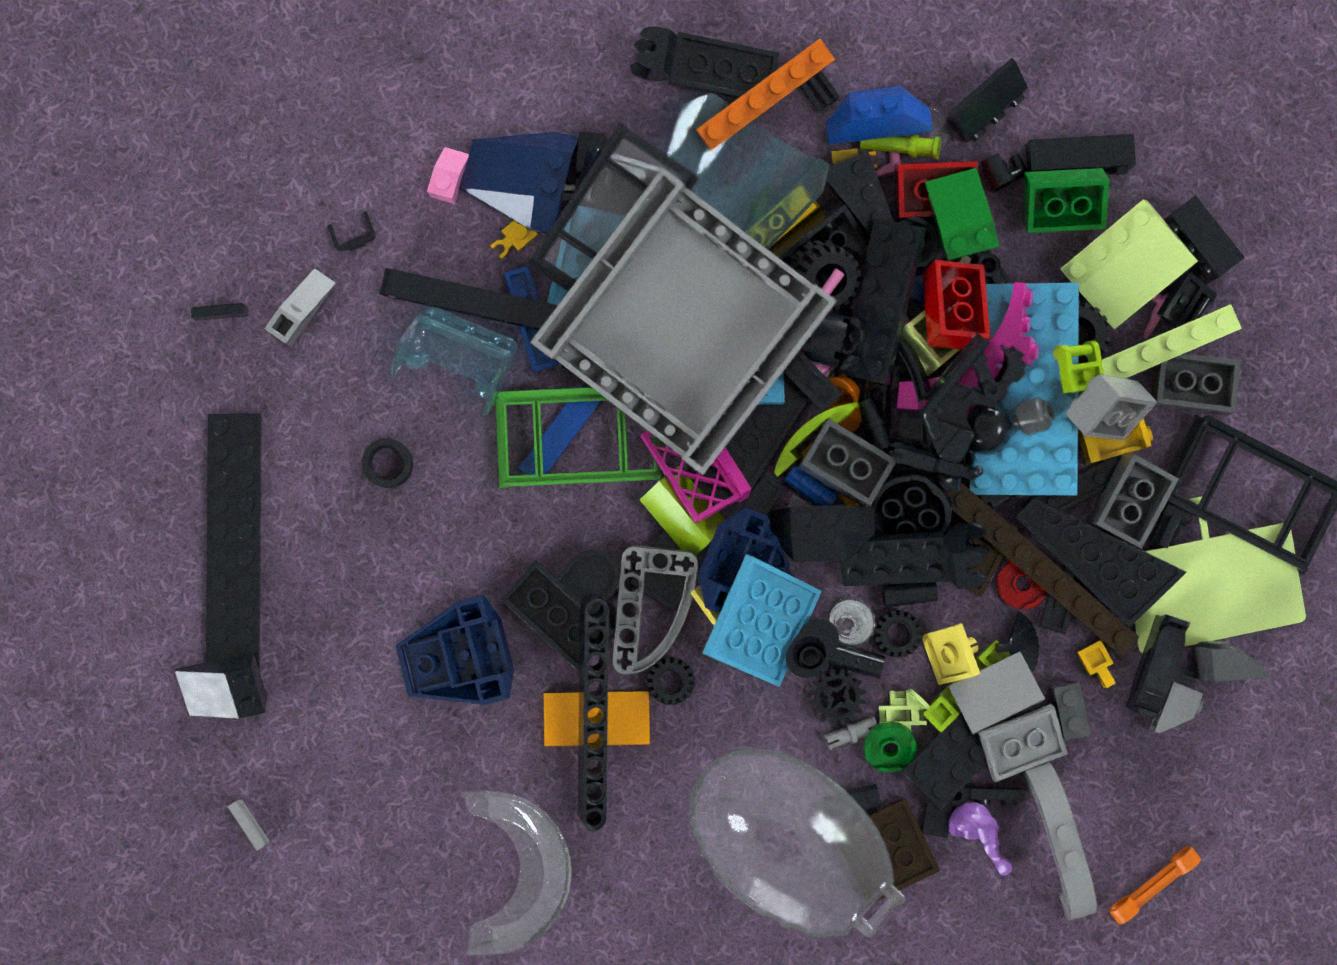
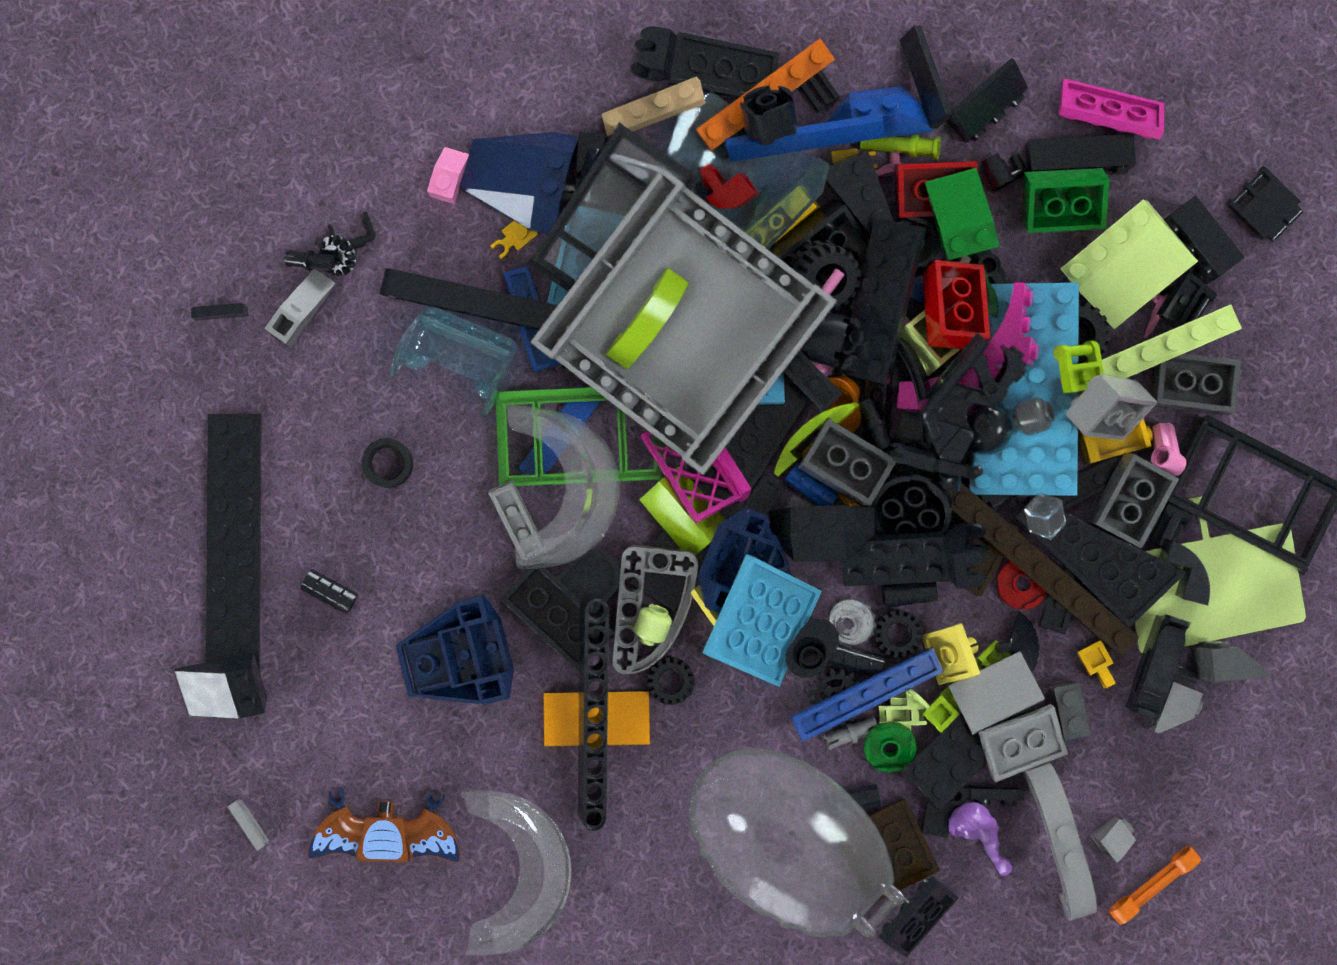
none -> black axle [284,250,336,271]
none -> black axle [300,569,358,614]
none -> torso [307,787,461,862]
none -> black gear [318,235,356,276]
none -> light grey tile [488,480,546,561]
none -> clear windscreen [507,405,620,569]
none -> tan plate [602,77,706,139]
none -> lime slope [605,267,689,369]
none -> yellowish green head [634,604,672,646]
none -> red brick [699,164,760,209]
none -> blue tile [726,114,886,162]
none -> black brick [740,86,797,146]
none -> blue tile [790,647,944,742]
none -> black plate [878,875,959,958]
none -> black tile [900,25,953,129]
none -> dark green bar [984,269,999,319]
none -> clear panel [1024,492,1066,540]
none -> dark pink plate [1058,78,1164,140]
none -> light grey slope [1090,816,1136,863]
none -> bright pink piece [1151,422,1186,476]
none -> black brick [1159,538,1210,606]
none -> black plate [1226,166,1303,242]

